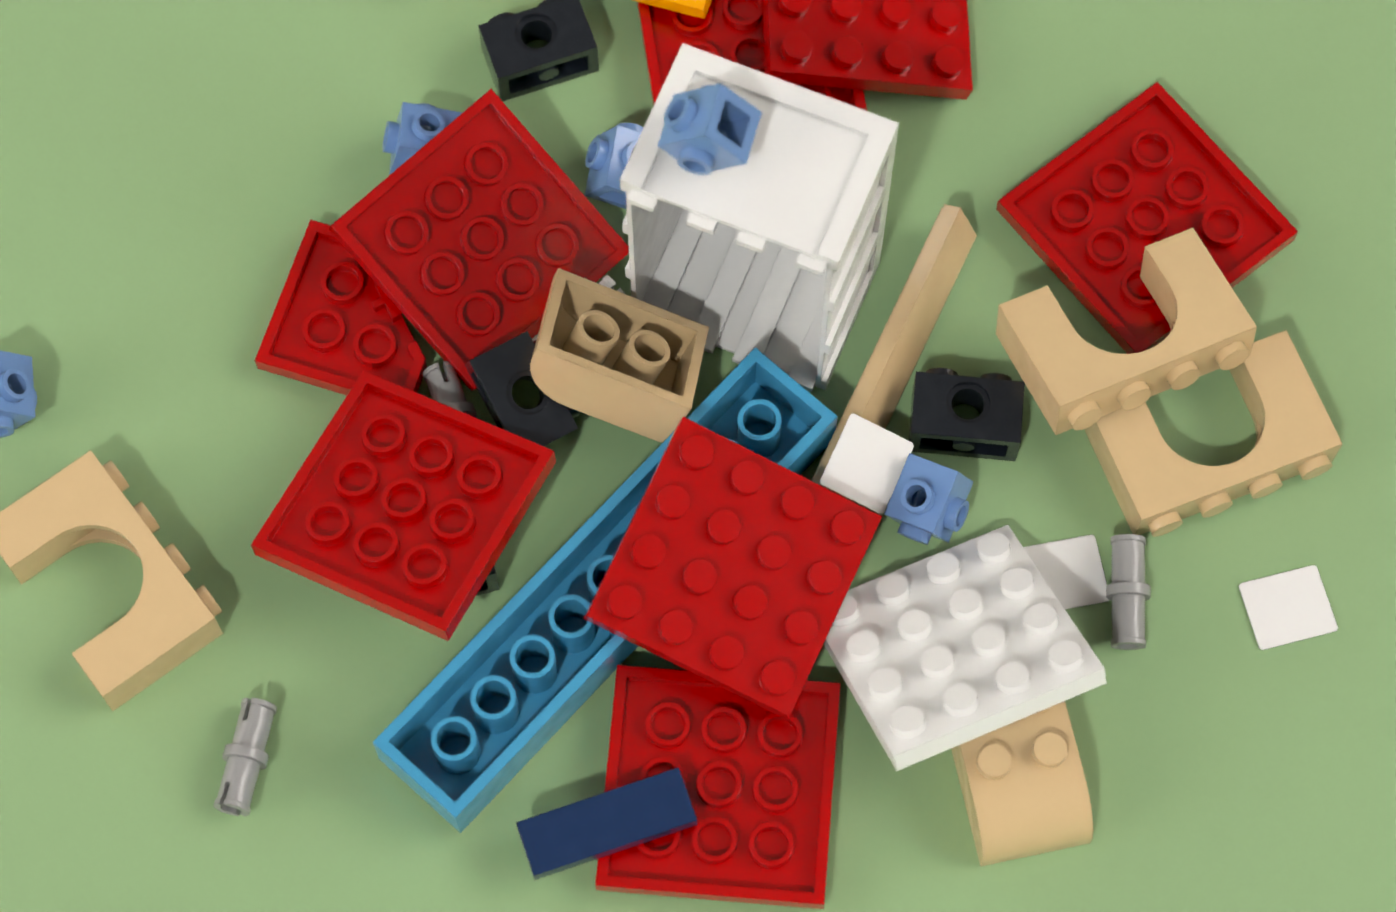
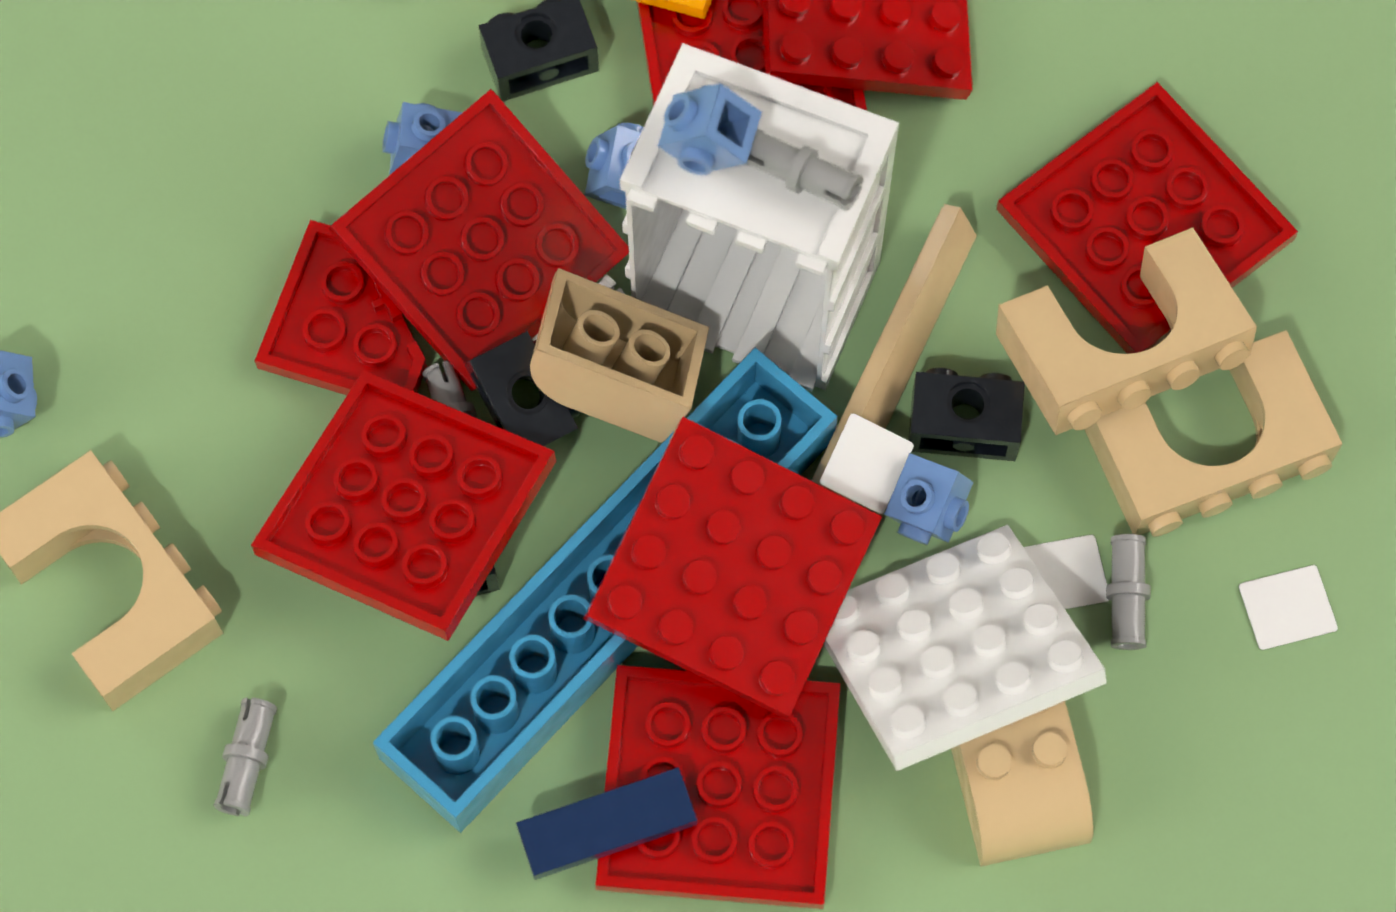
none -> light grey pin [745,129,863,211]

